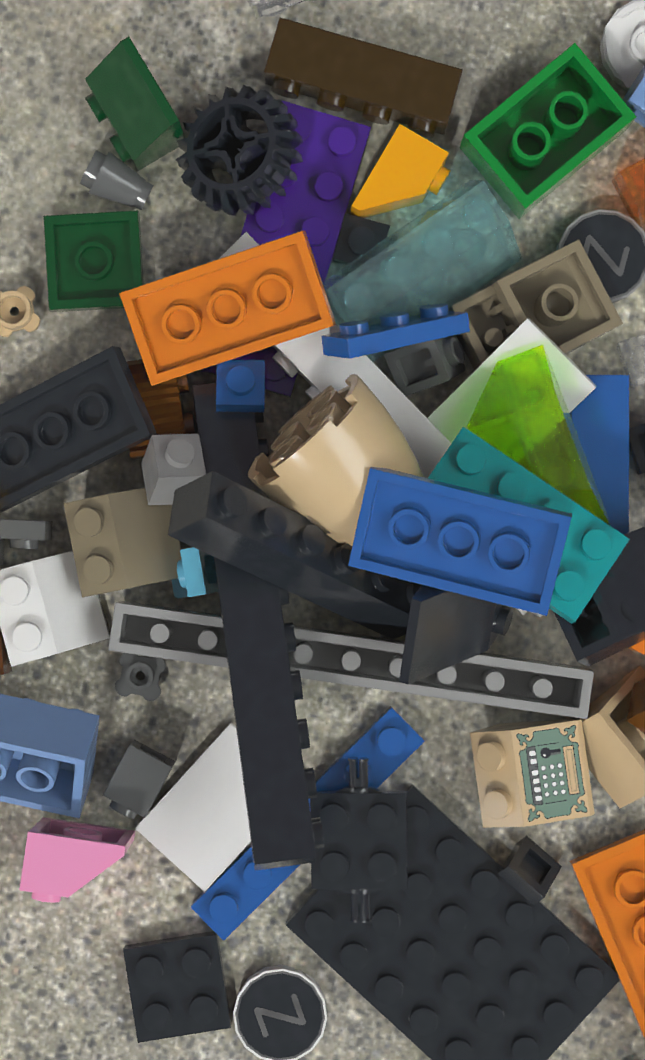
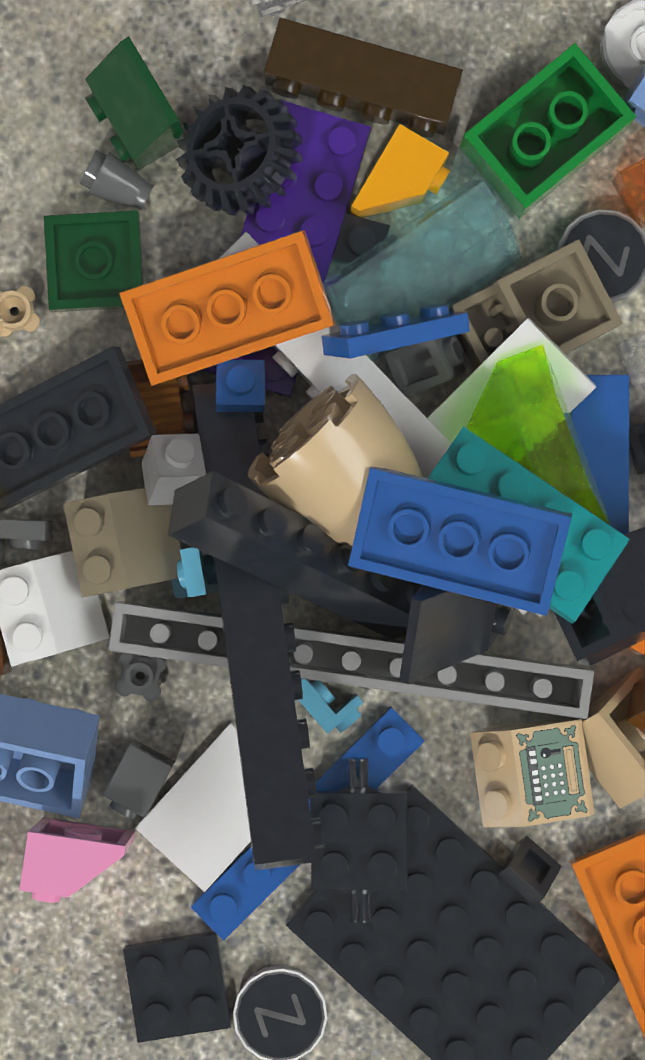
none -> medium azure bracket [299,678,364,734]

